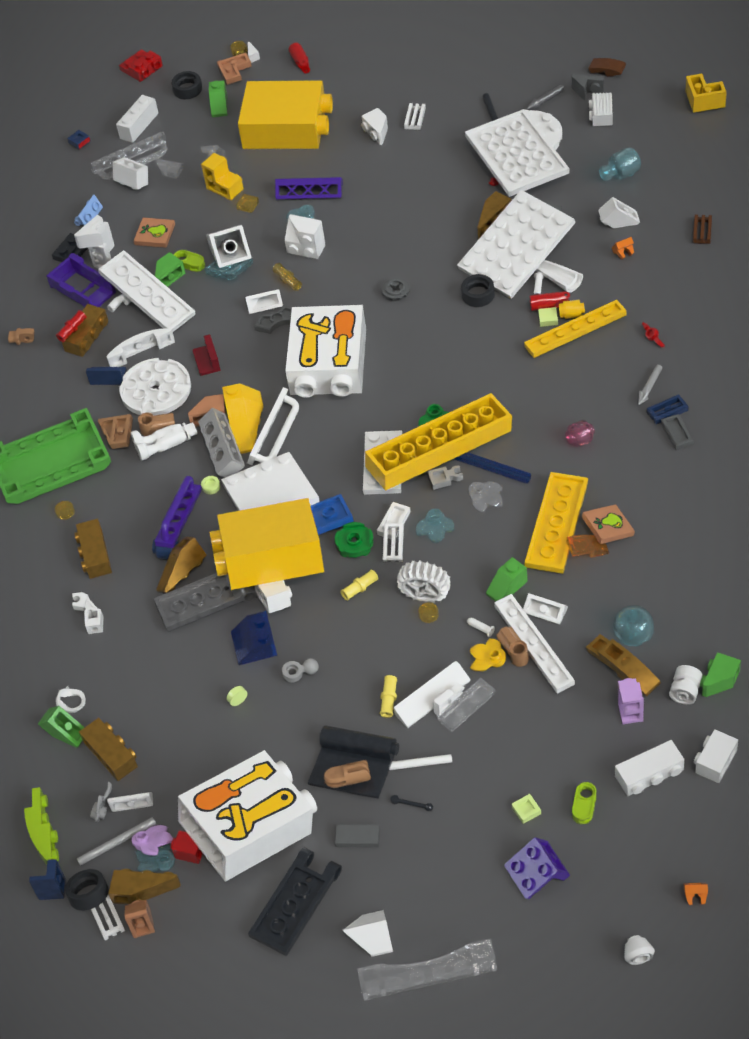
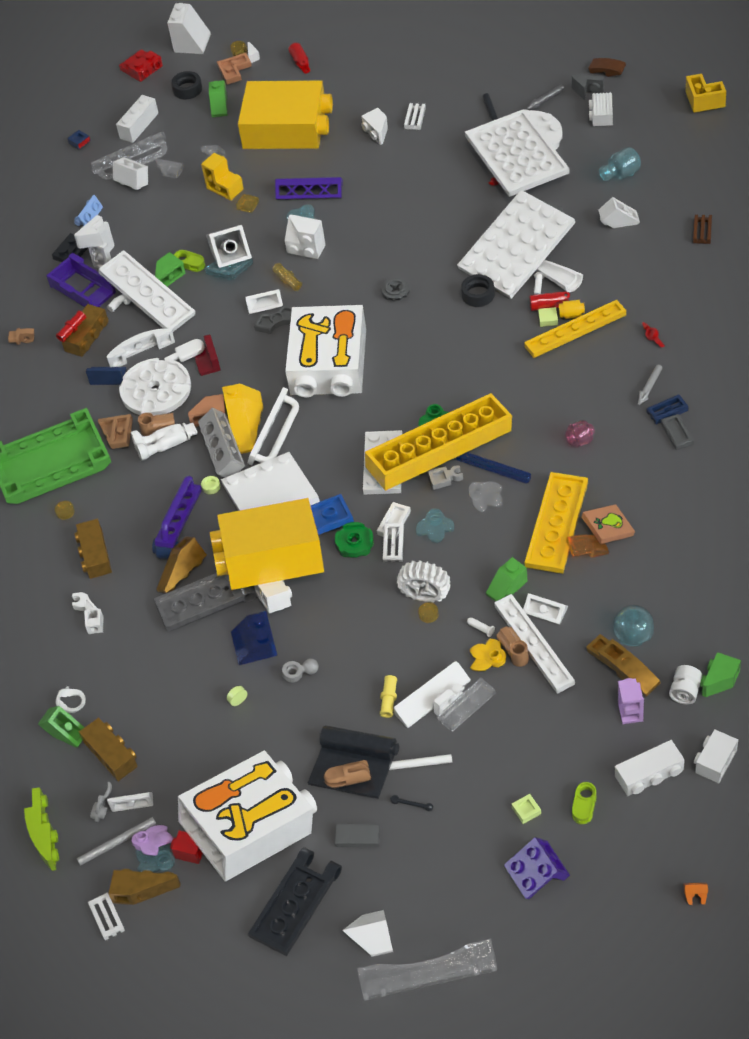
dark blue panel [29,859,66,900] -> none
black tyre [64,869,109,911] -> none
nougat slope [124,900,155,938] -> none
nougat tile [134,218,175,248] -> none
light yellow pin [340,569,379,601] -> none
pearl gold slope [477,191,512,240] -> none
orange tile [612,237,634,259] -> none
white cone [624,935,655,965] -> none
none -> white piece [164,339,205,362]
none -> white slope [167,3,211,54]

